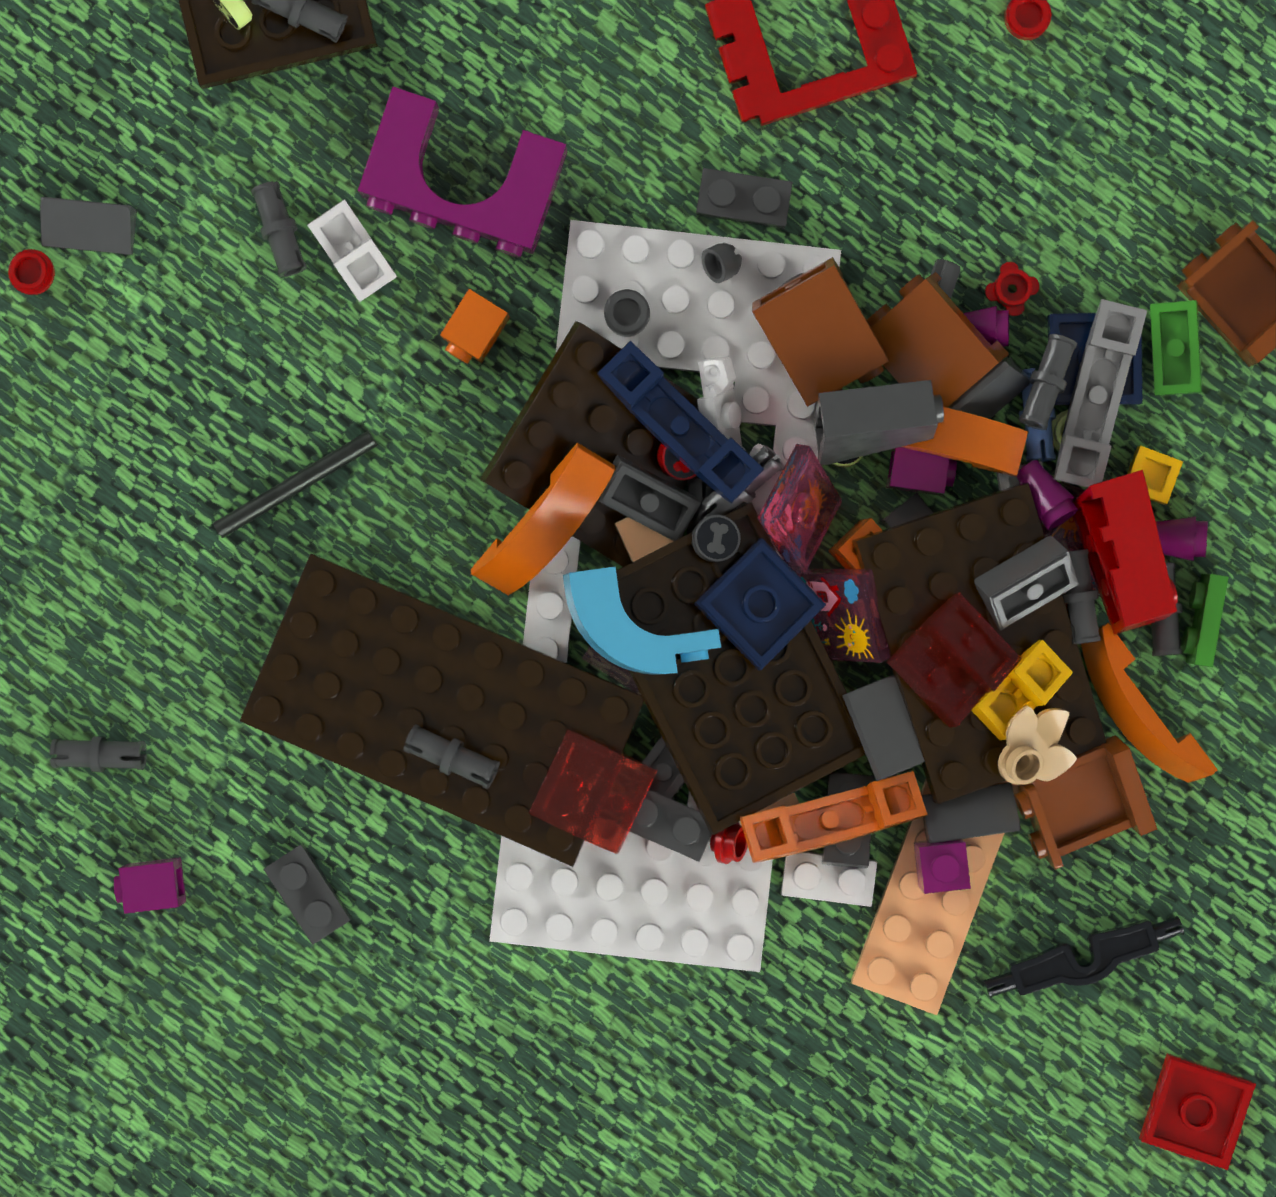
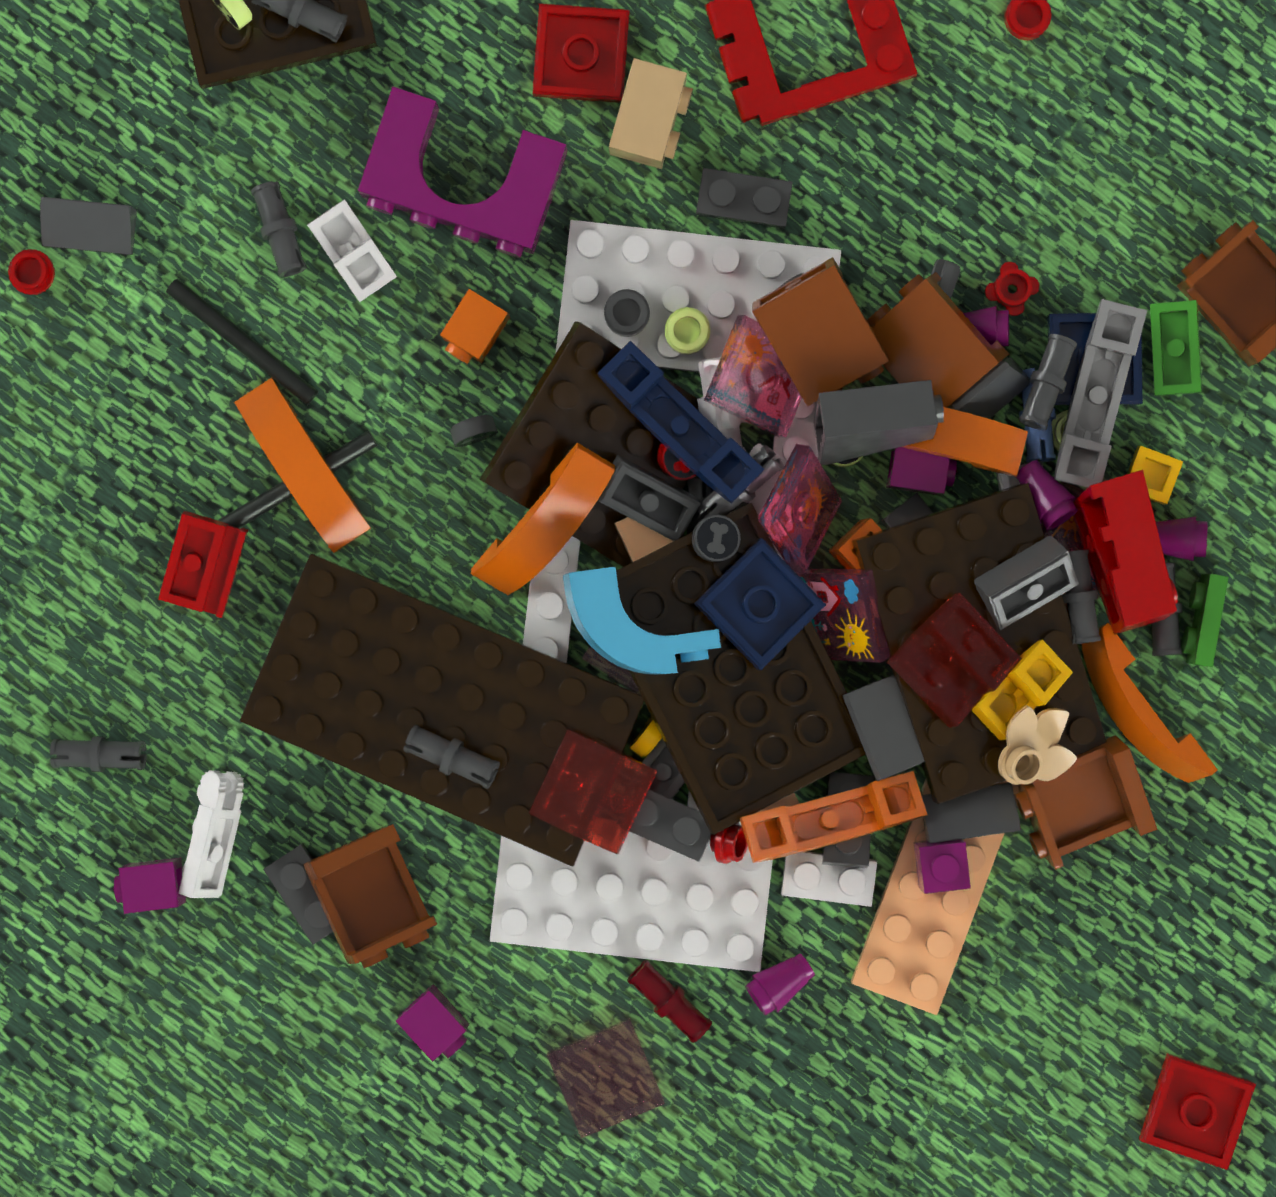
dark grey hinge [701,243,742,283] -> none
black piece [984,916,1184,998] -> none
none -> red plate [158,511,248,618]
none -> pearl dark grey bar [166,279,319,405]
none -> white hinge [178,770,245,898]
none -> orange slope [234,377,372,553]
none -> dark orange panel [303,824,437,968]
none -> magenta brick [396,984,470,1062]
none -> dark grey tile [450,415,498,447]
none -> red tile [532,3,630,103]
none -> tile [547,1018,665,1138]
none -> tan brick [609,58,693,169]
none -> dark red pin [627,960,712,1043]
none -> yellow tile [629,716,662,758]
none -> yellowish green tile [665,307,710,355]
none -> clear pink tile [704,315,802,438]
none -> magenta cone [745,953,815,1016]

